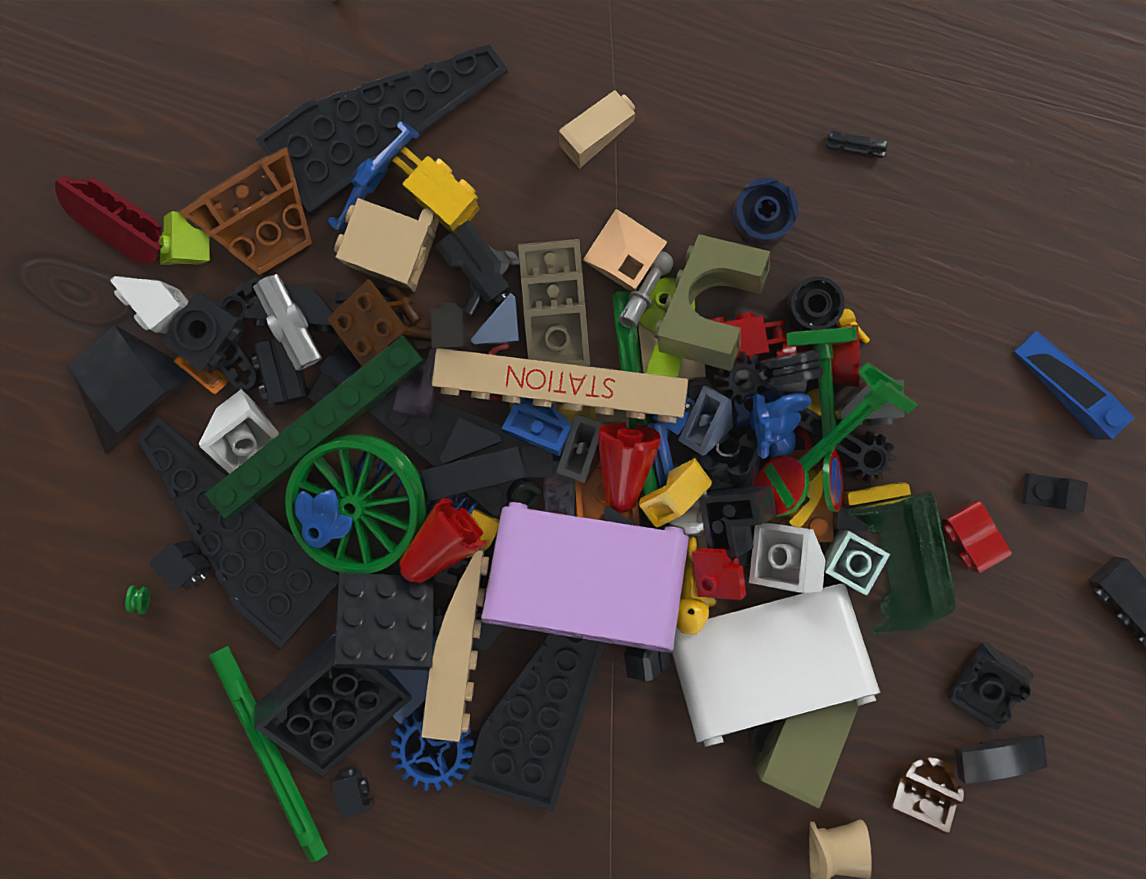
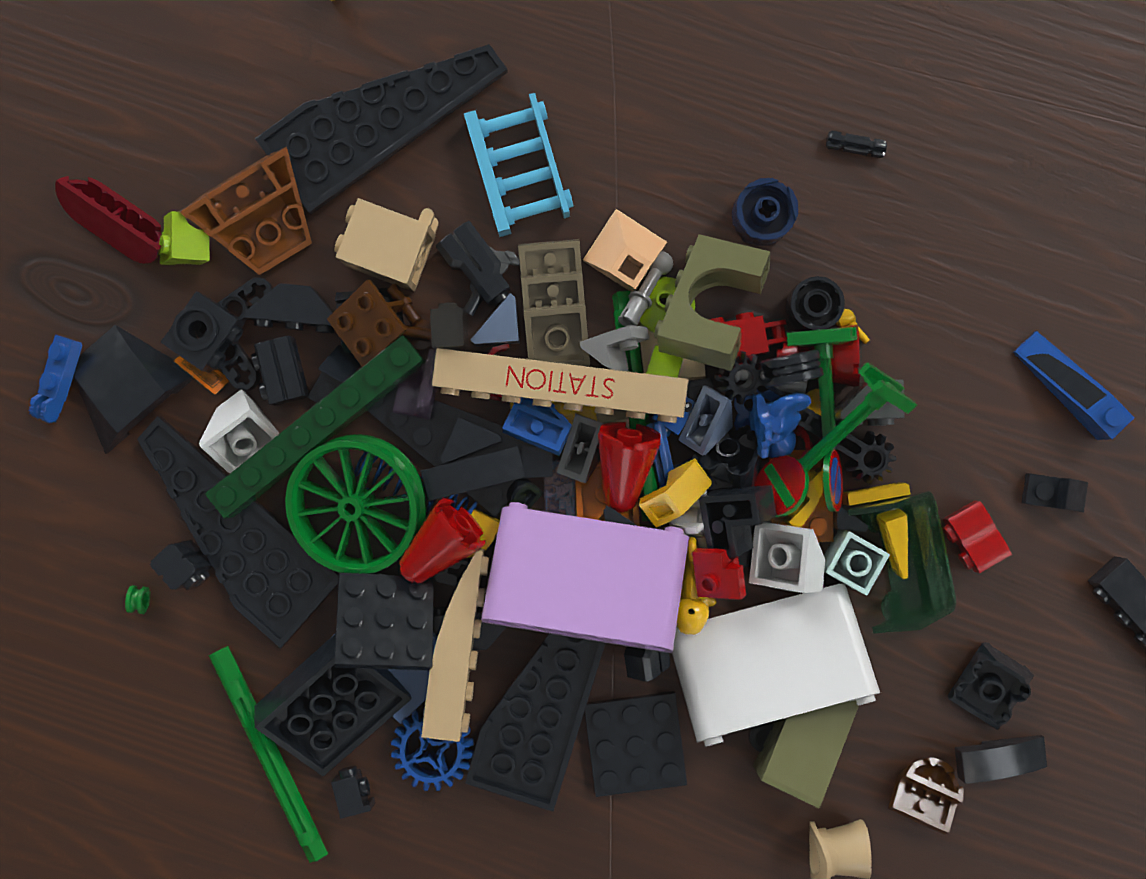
white slope [110,276,189,334] -> none
light grey piece [253,274,322,371] -> none
blue plate [295,490,353,548] -> none
blue plate [328,121,419,231] -> none
yellow brick [392,147,480,234] -> none
tan slope [559,90,635,169] -> none
none -> blue hinge [28,335,83,423]
none -> medium azure fence [464,93,574,237]
none -> light grey slope [580,325,649,371]
none -> black plate [585,691,687,797]
none -> yellow slope [876,508,908,580]

